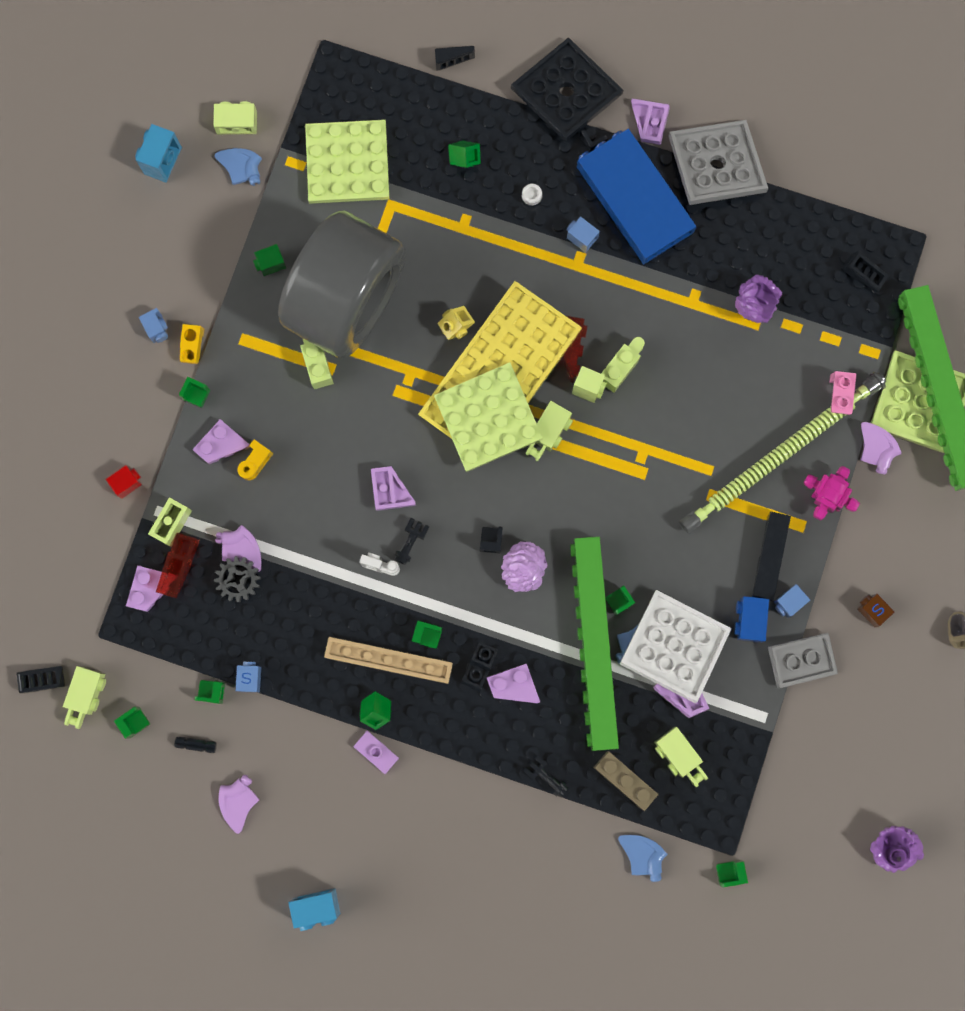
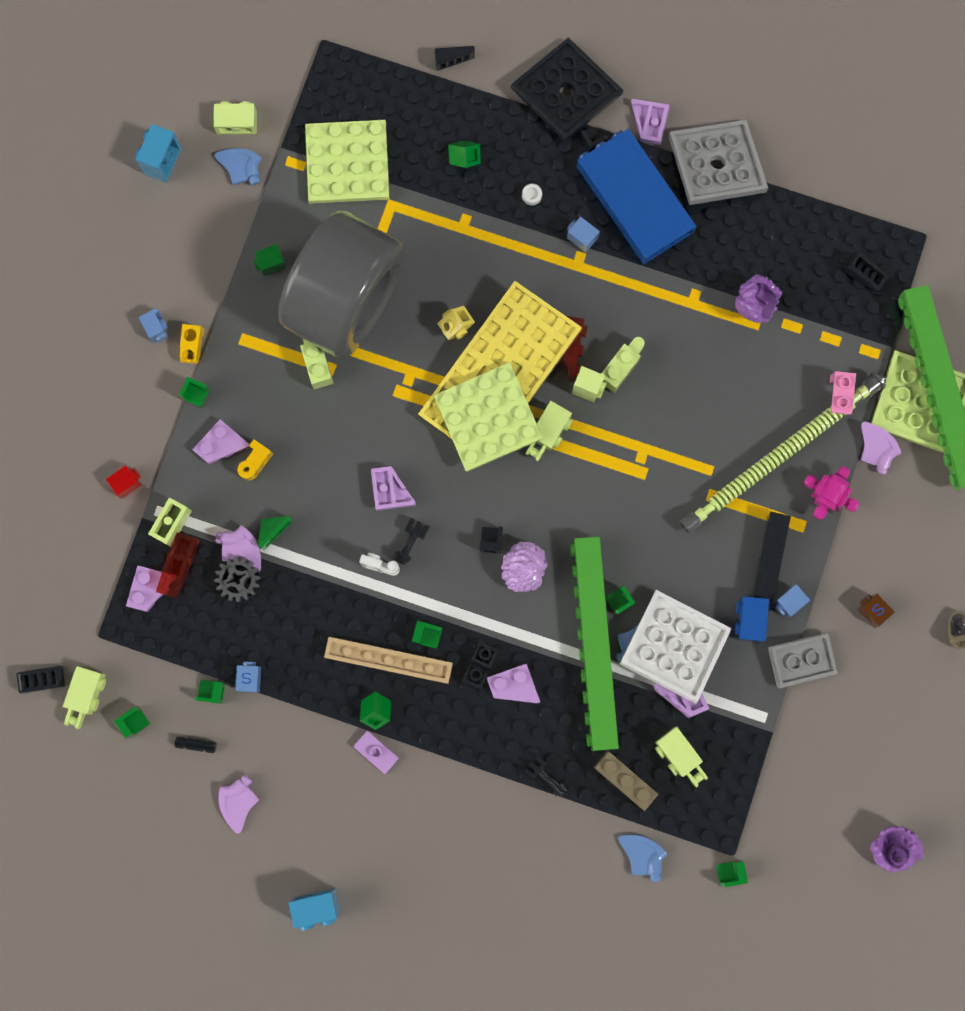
none -> green slope [258,516,294,551]

